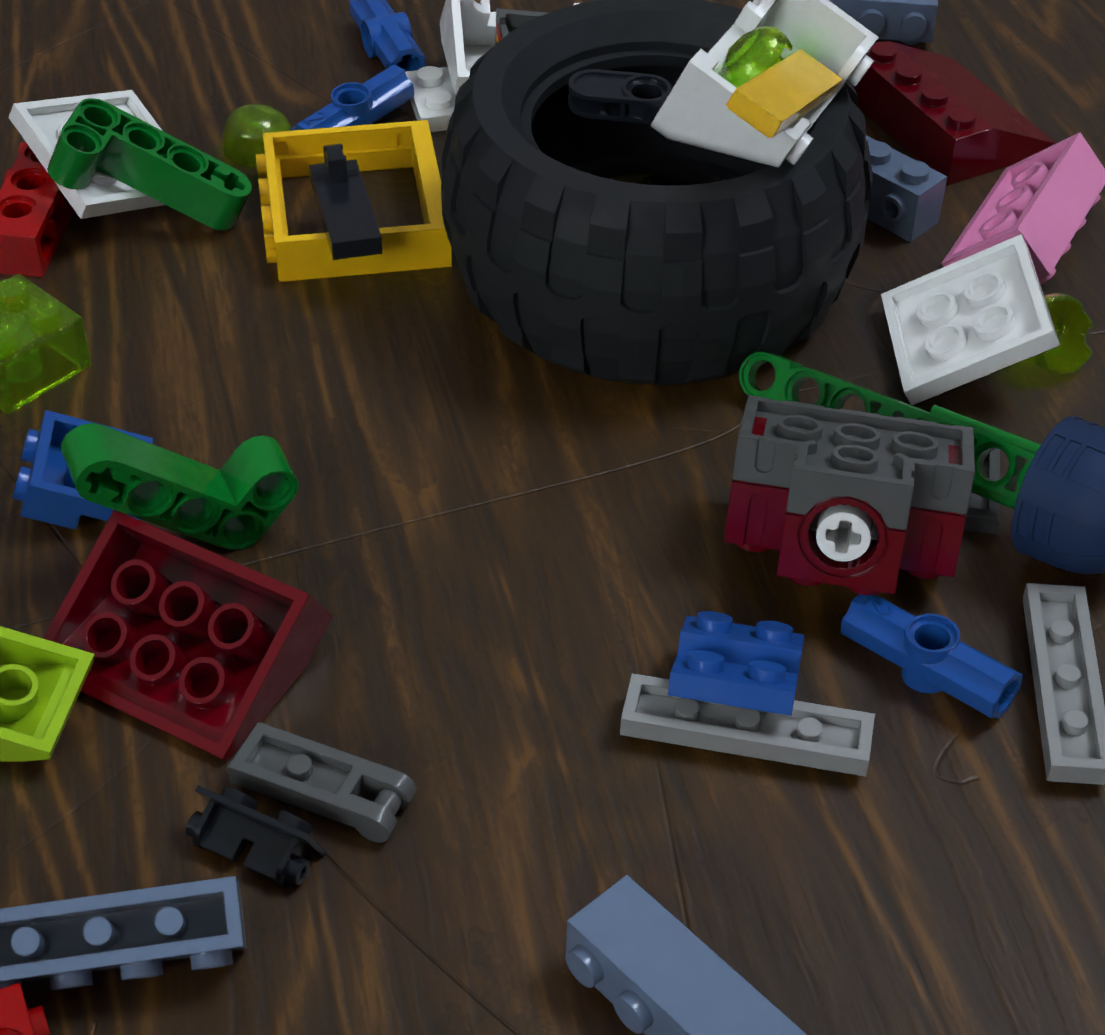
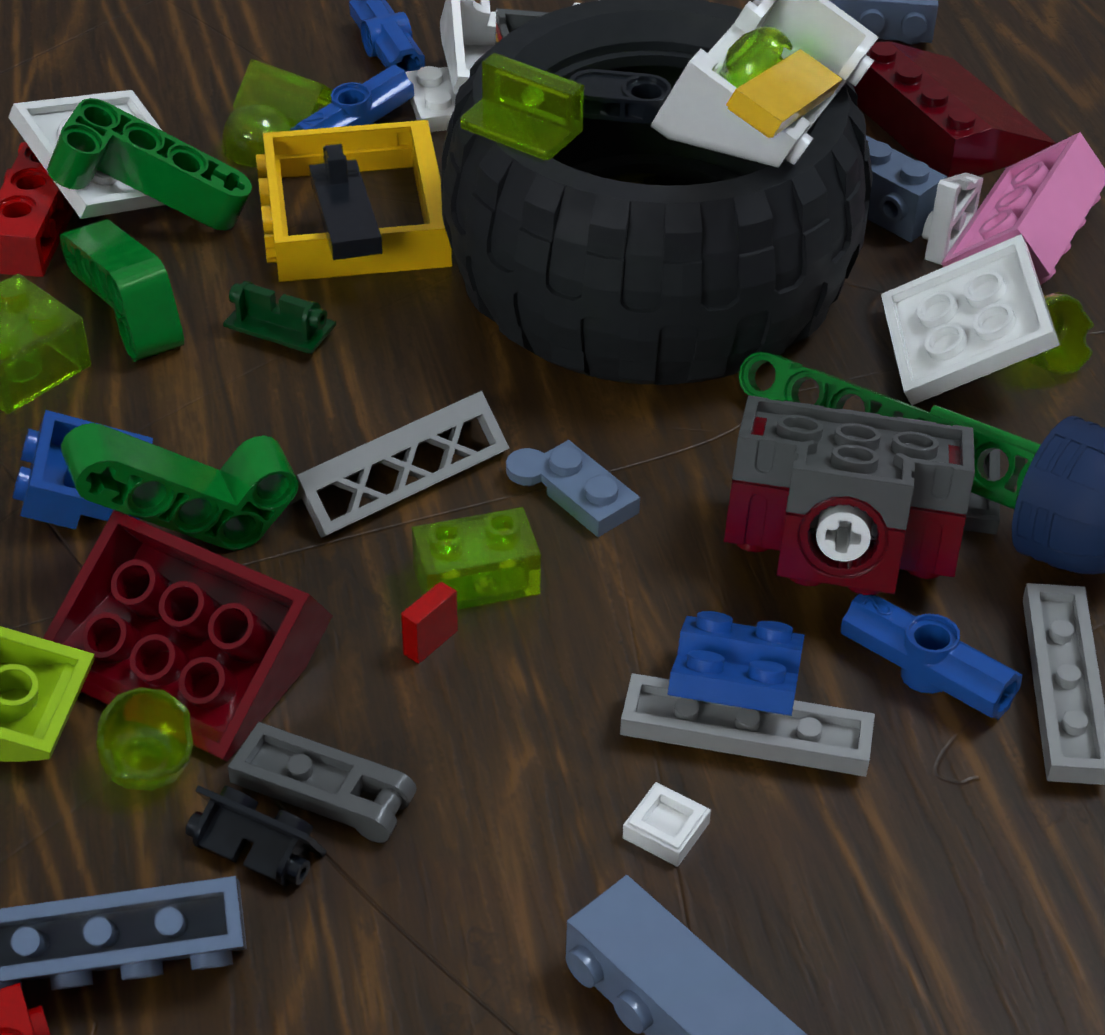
none -> green beam [59,219,184,362]
none -> clear neon green hair [96,687,194,791]
none -> dark green hinge [223,281,336,354]
none -> clear neon green panel [233,59,332,130]
none -> light grey fence [290,391,510,538]
none -> red tile [401,581,458,664]
none -> clear neon green brick [412,507,541,610]
none -> clear neon green panel [461,53,584,160]
none -> sand blue hinge [506,440,640,537]
none -> white tile [622,782,711,867]
none -> white wing [922,172,983,265]

